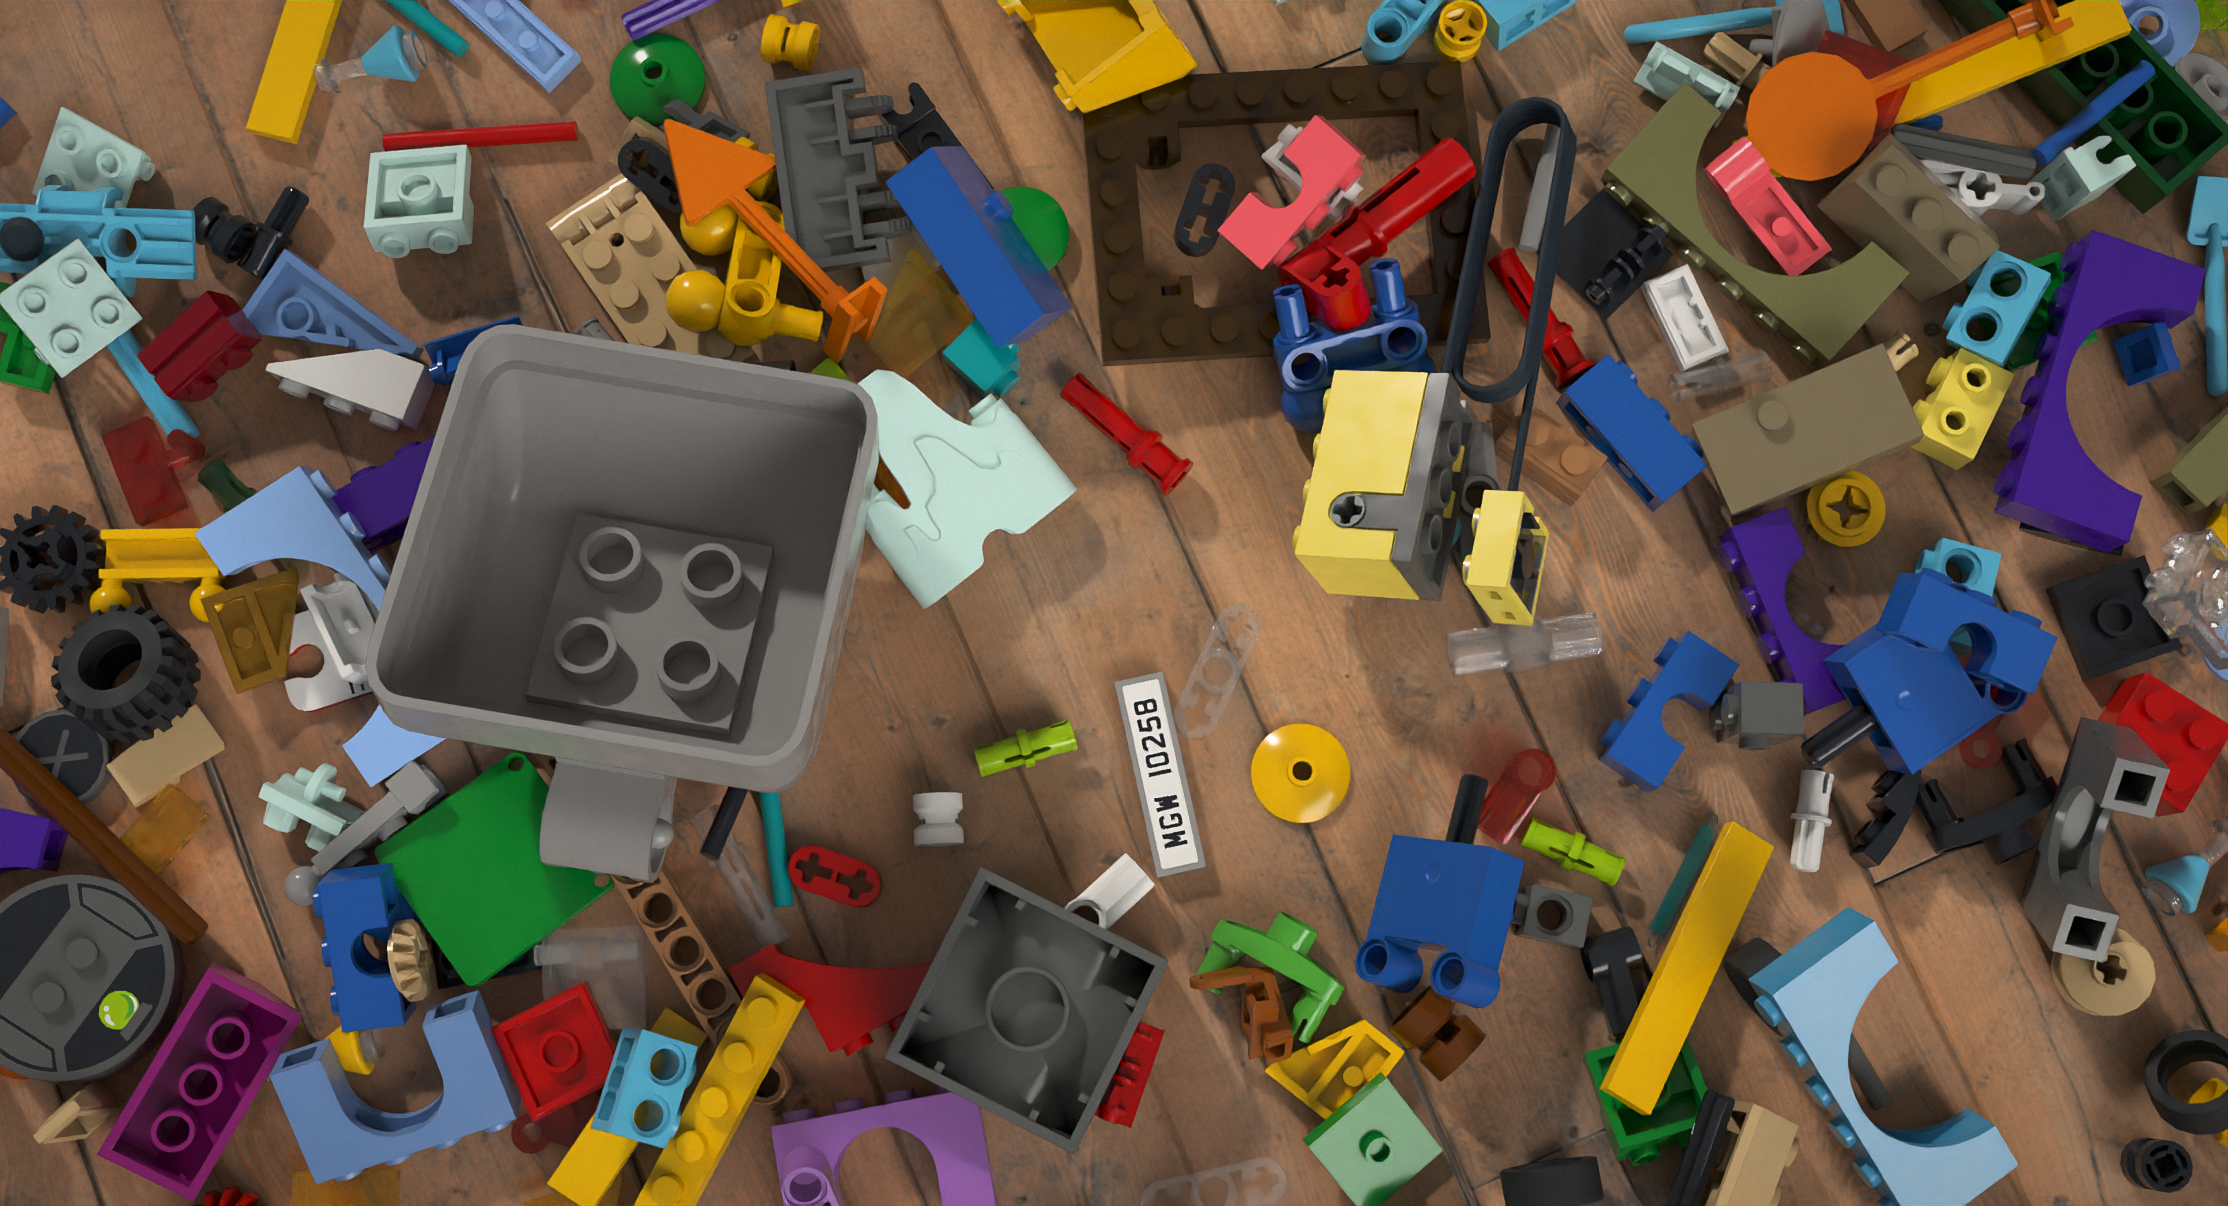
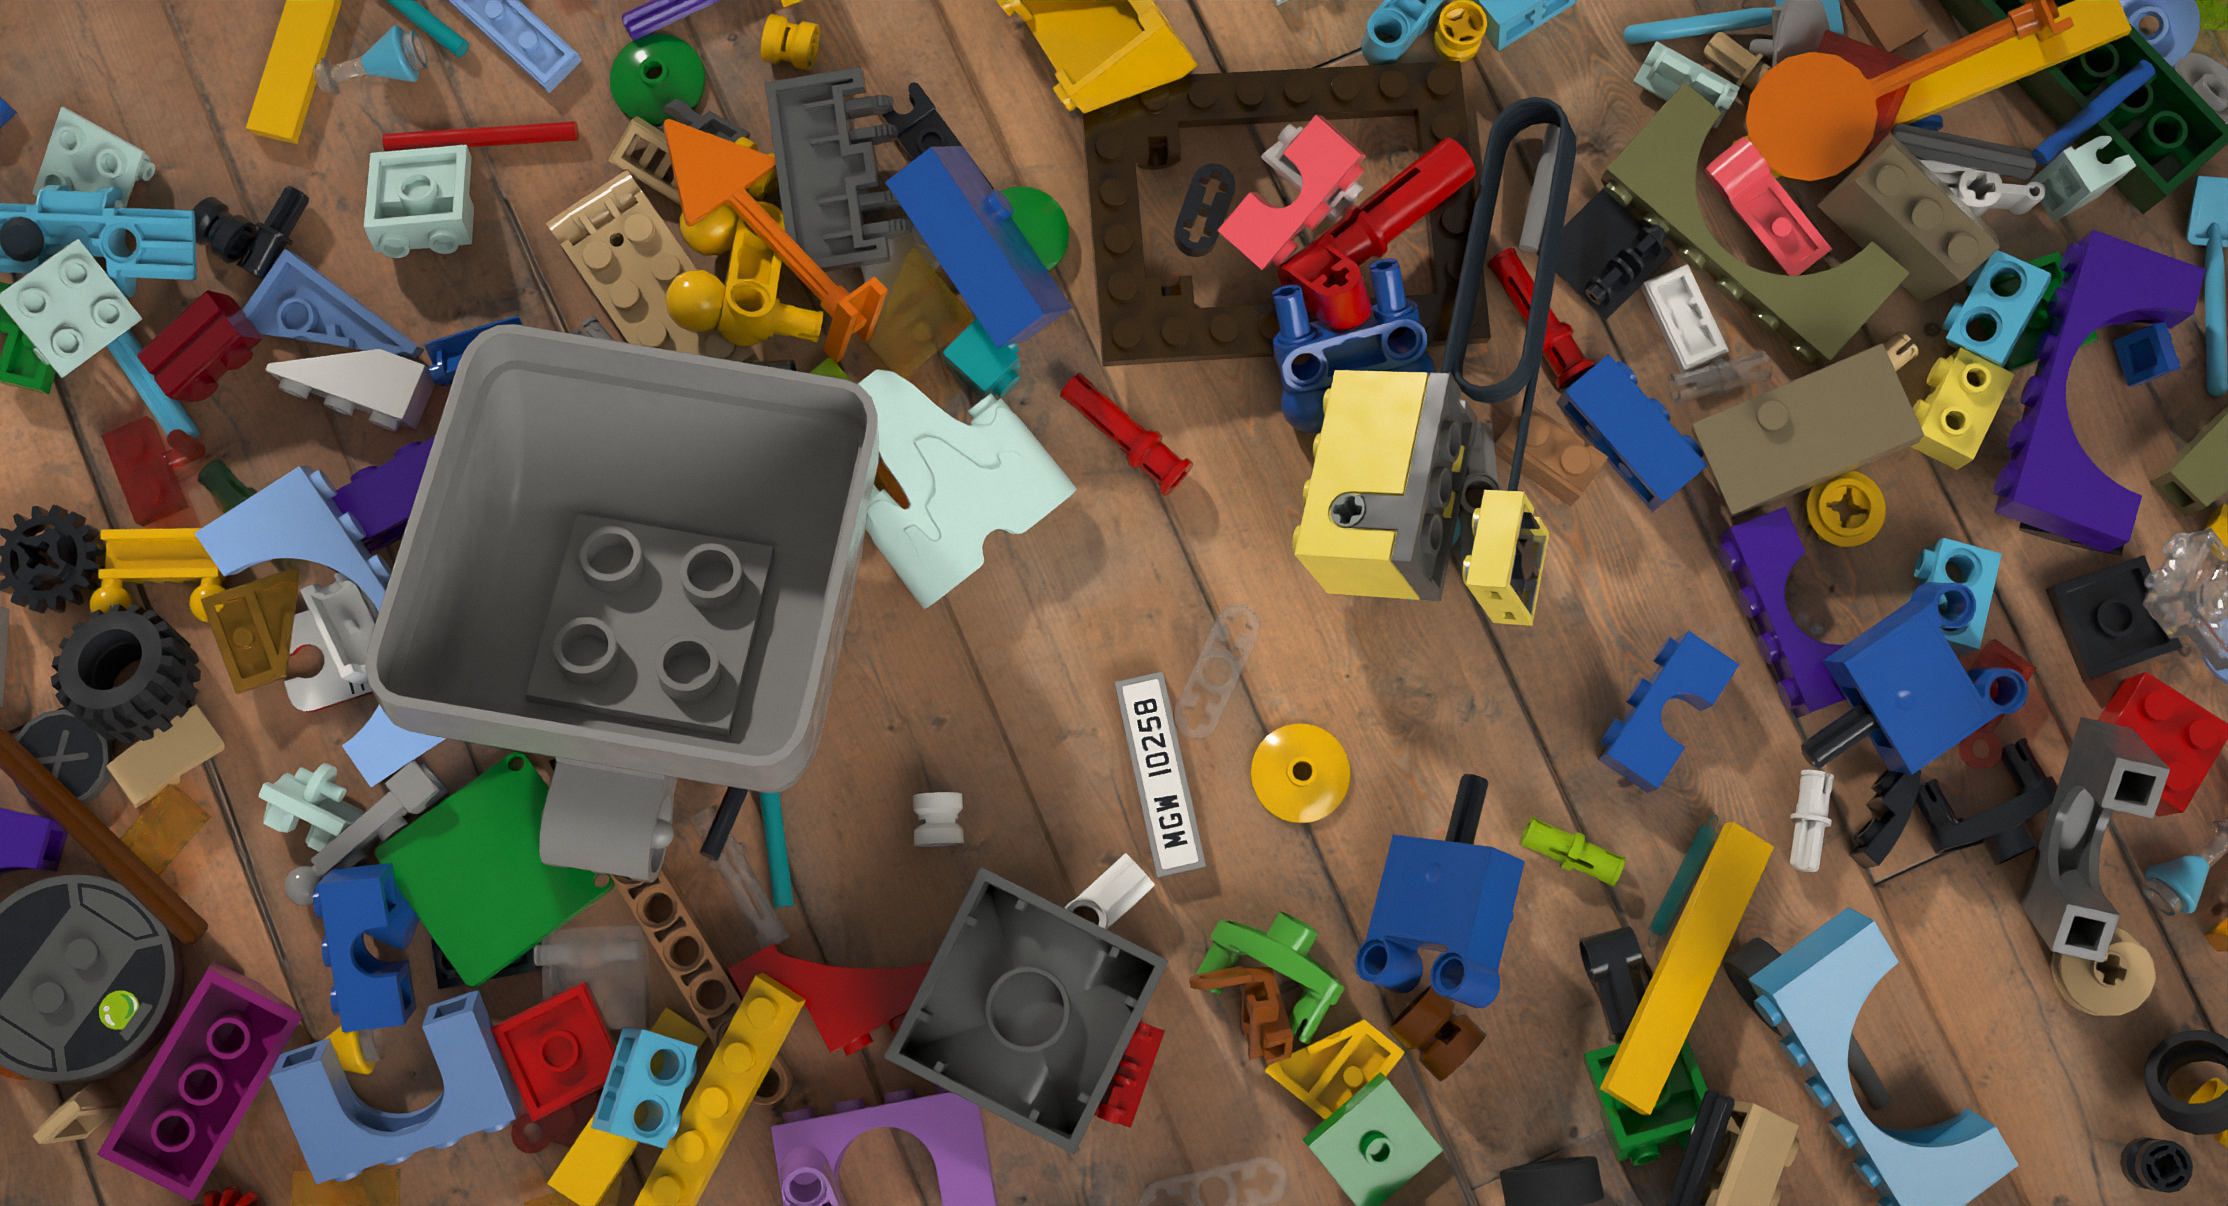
tan gear [387,919,434,1002] -> none
black beam [618,137,682,214] -> none
red beam [788,845,883,908] -> none
lime pin [973,719,1078,778] -> none
clear piece [1446,612,1603,677] -> none
clear red piece [1478,748,1556,846] -> none
dark grey brick [1511,884,1593,949] -> none
dark grey brick [1709,681,1804,750] -> none
blue arch [1875,568,2058,694] -> none

